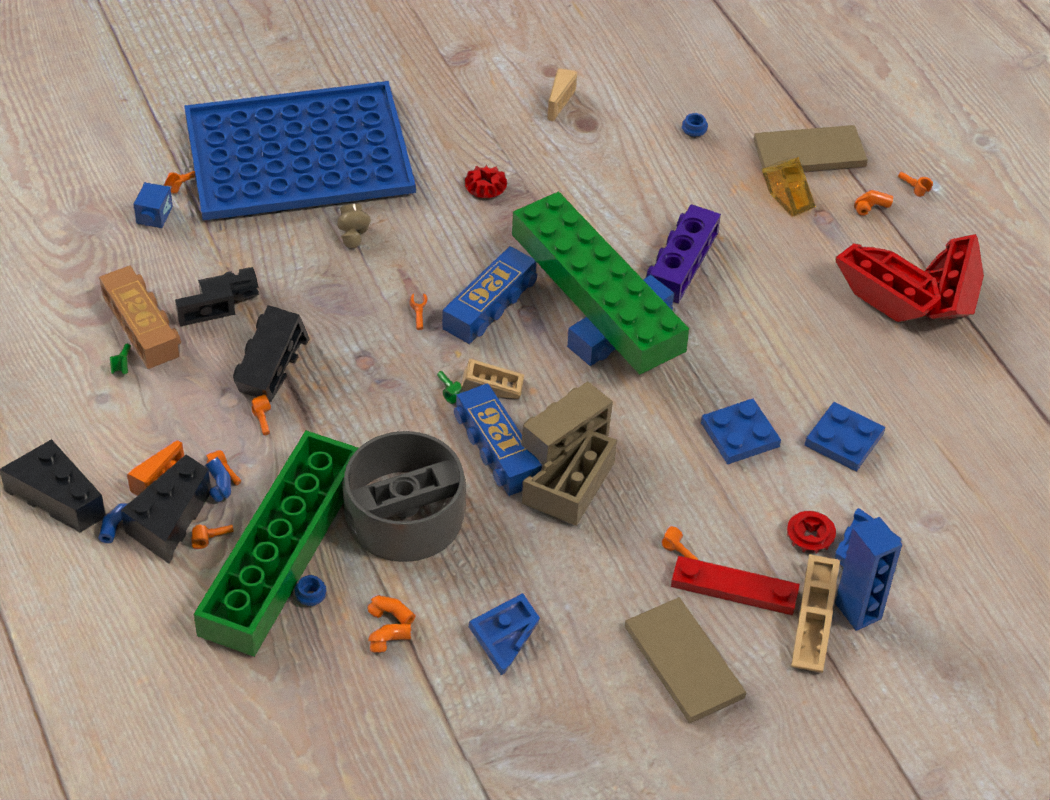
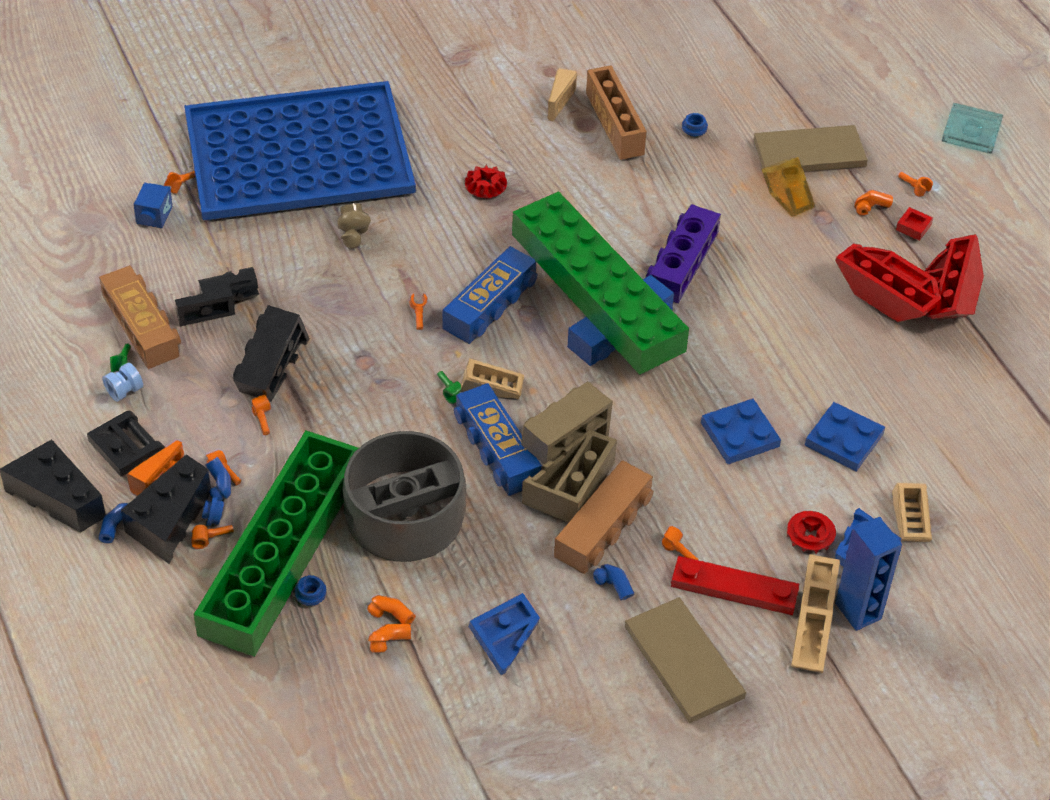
none -> black plate [87,410,166,477]
none -> light blue wheel [102,363,143,402]
none -> blue plate [201,496,224,527]
none -> medium nougat brick [554,460,654,574]
none -> medium nougat brick [586,65,647,160]
none -> blue arm [593,564,635,601]
none -> tan slope [892,483,932,542]
none -> red plate [896,207,933,241]
none -> clear light blue tile [942,102,1003,154]

